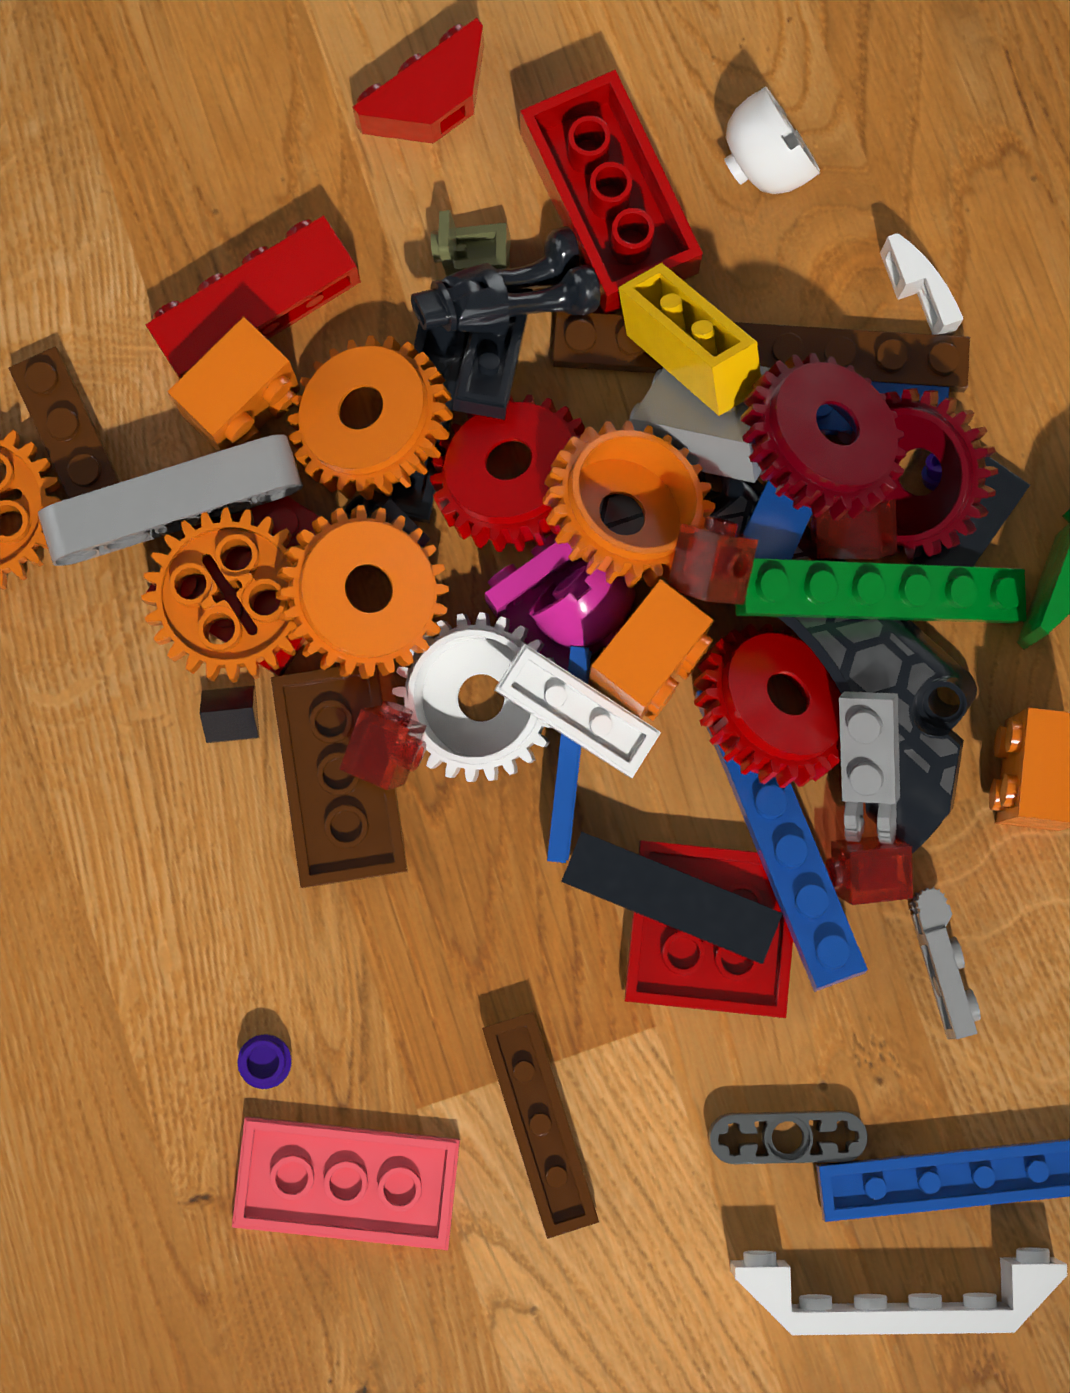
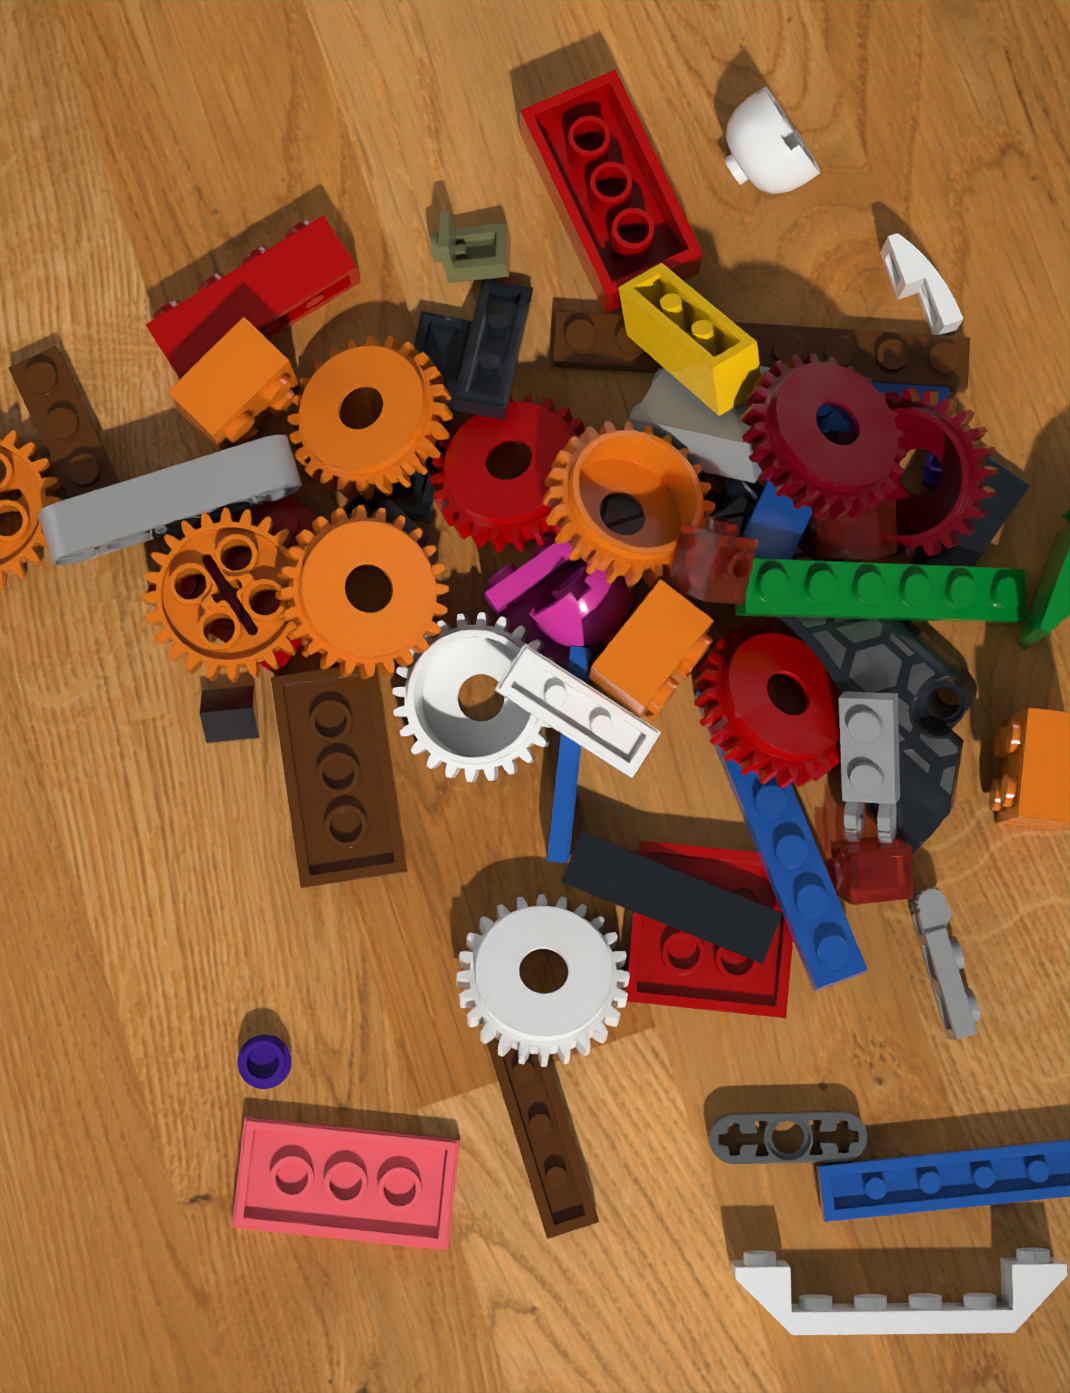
clear red brick [339,701,427,790] -> none
red slope [352,17,484,144] -> none
black piece [411,226,601,332] -> none
none -> white gear [456,894,630,1067]

